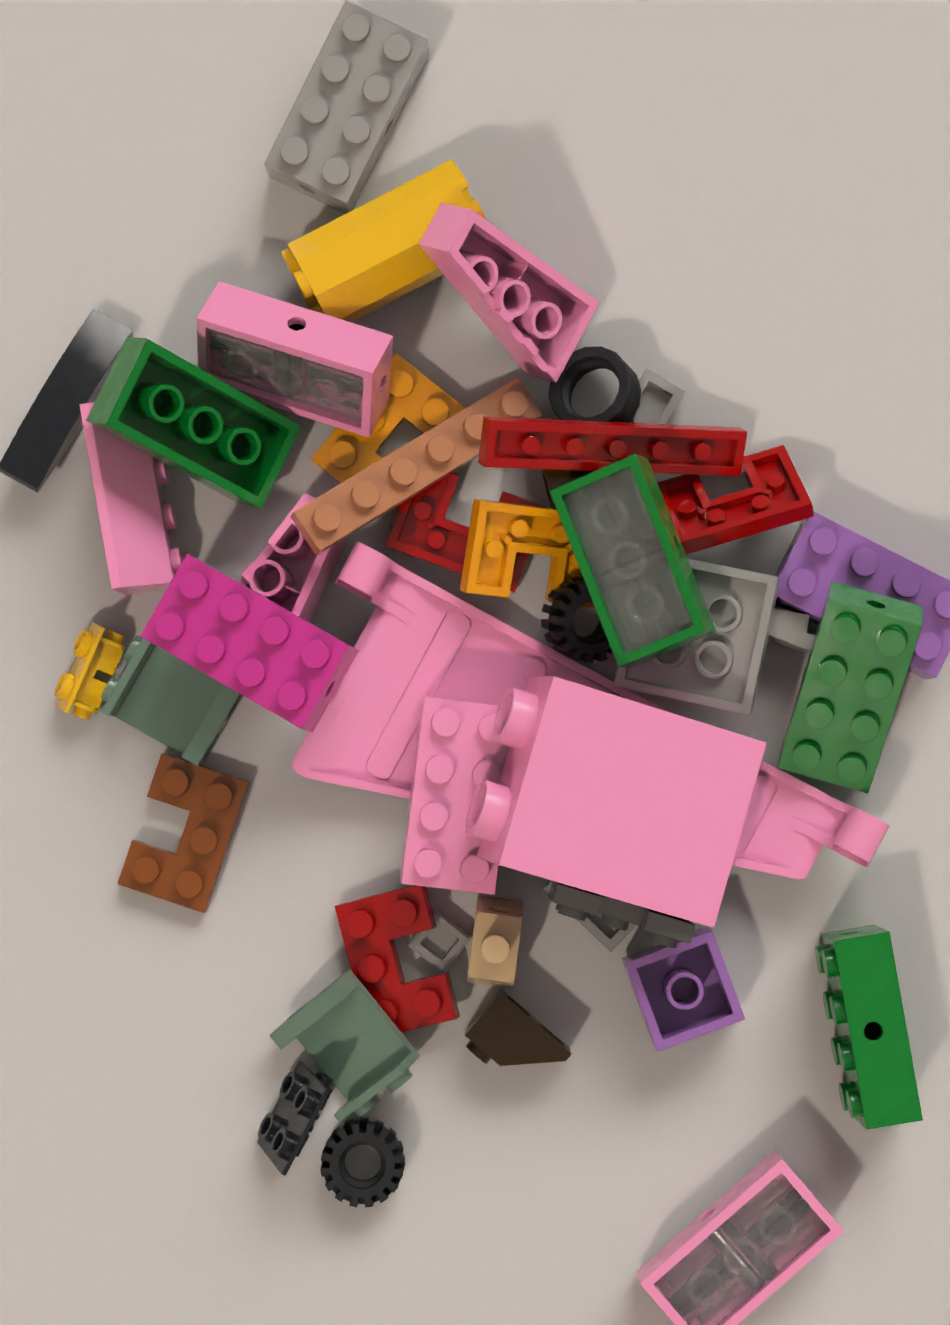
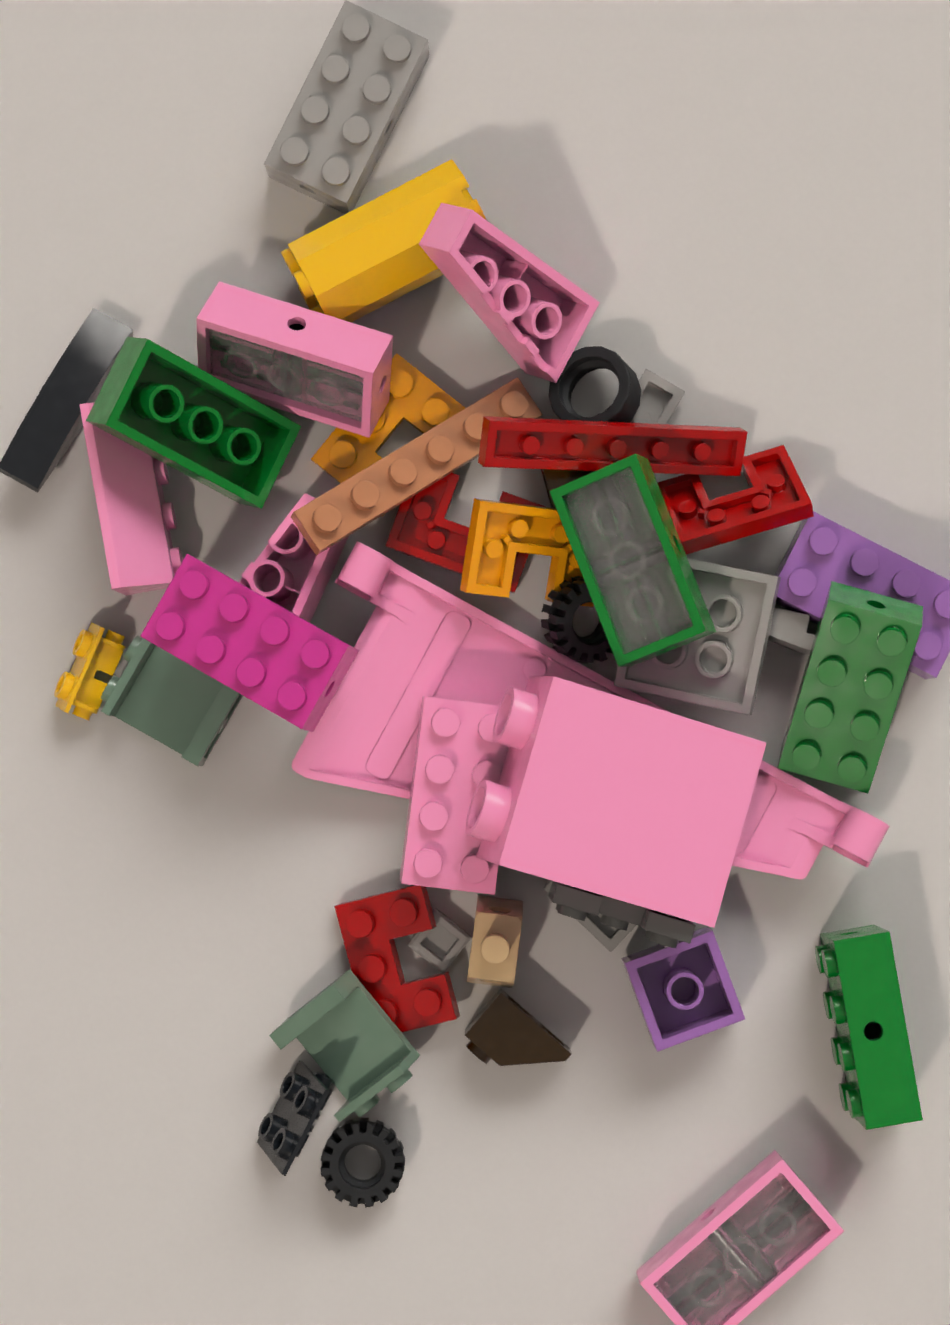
dark orange plate [117,753,250,913] -> none

